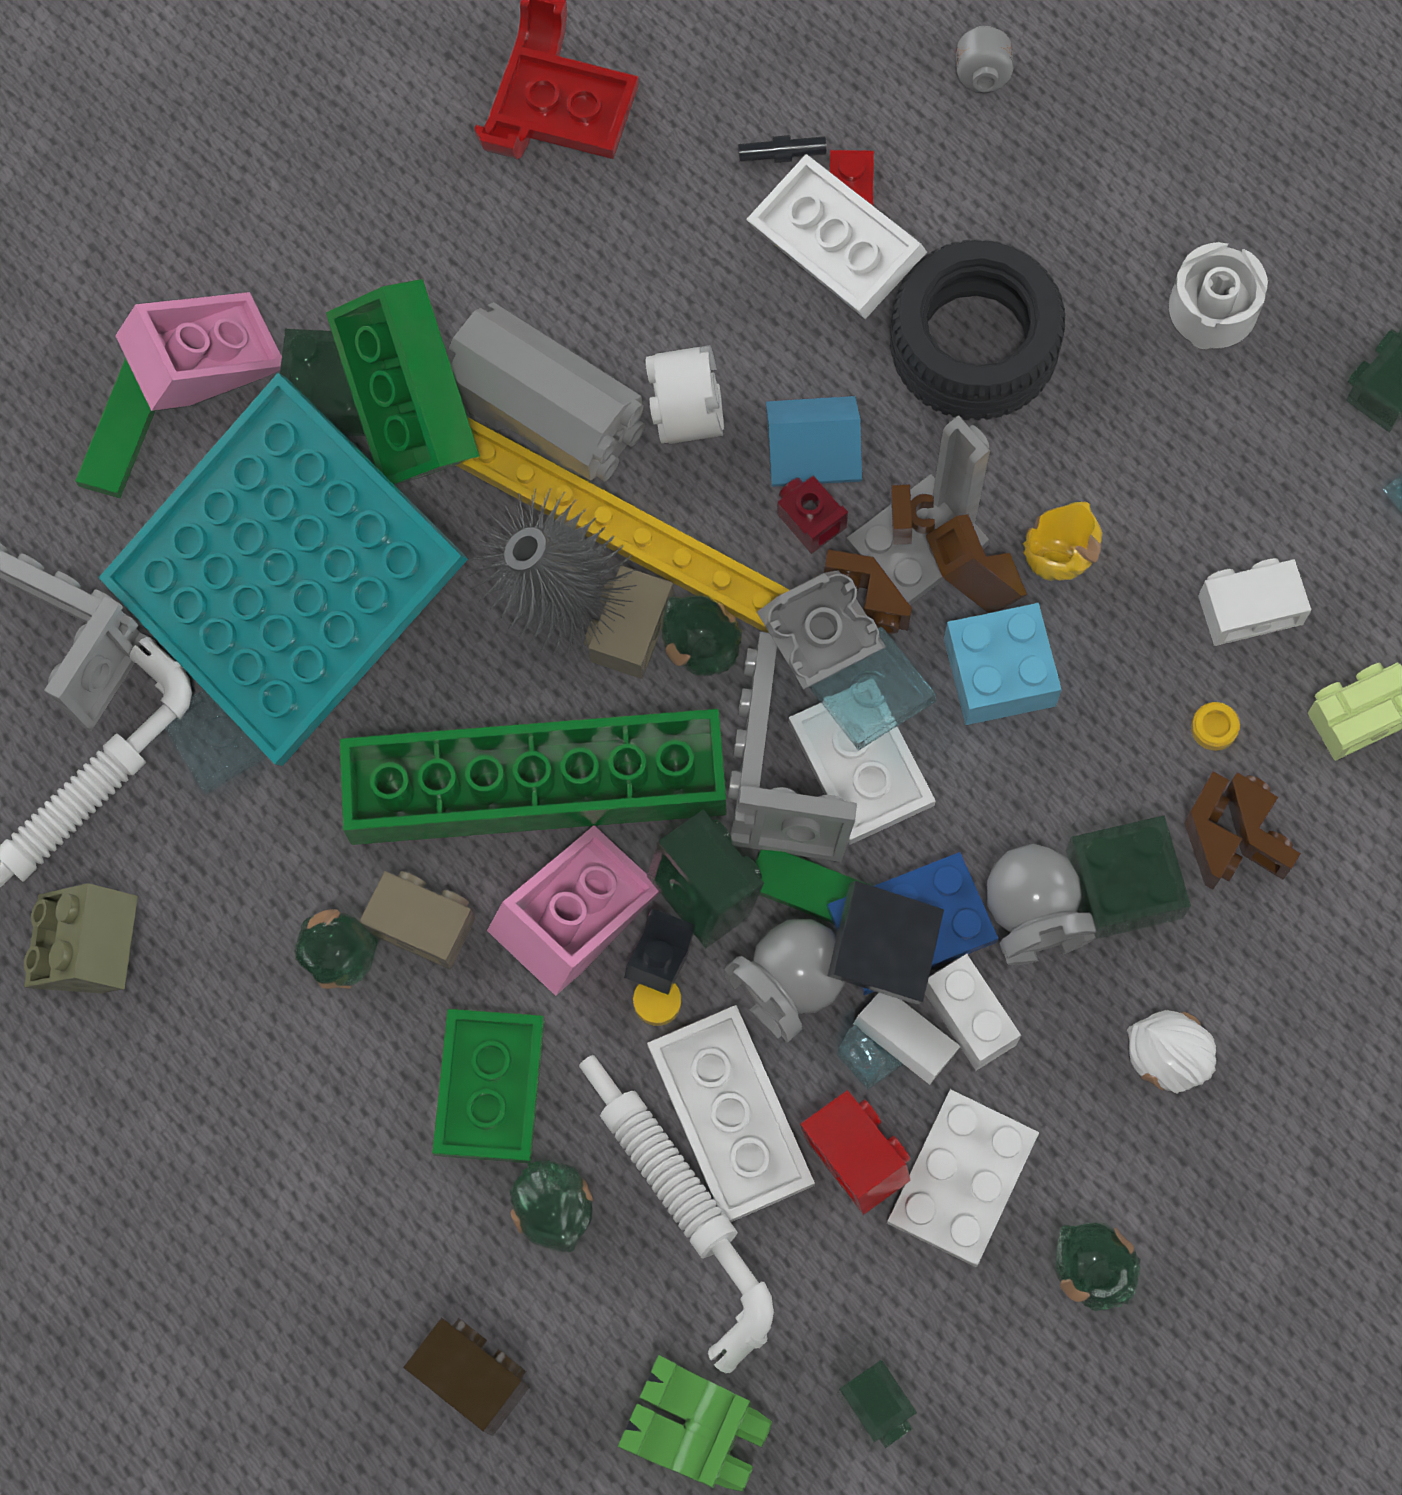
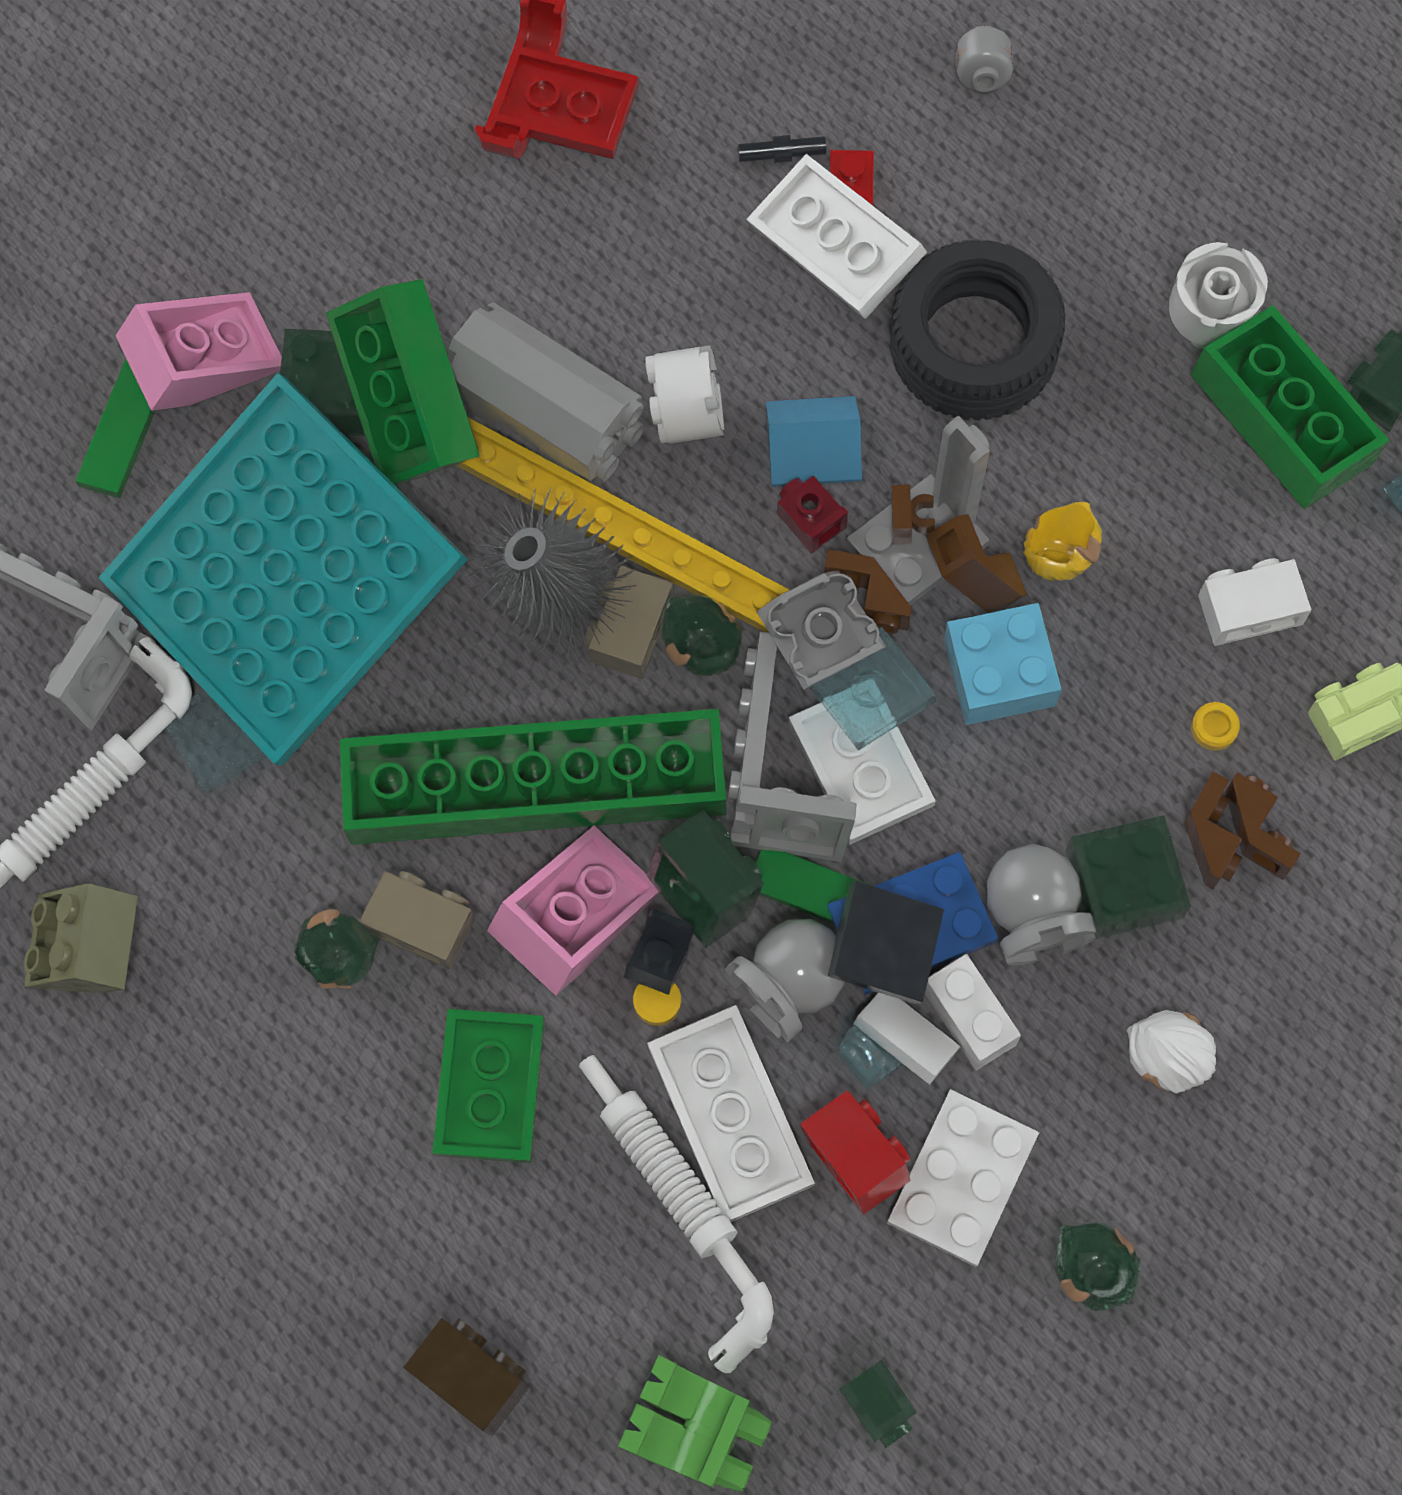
clear green hair [510,1159,593,1252] -> none
none -> green brick [1190,305,1389,510]

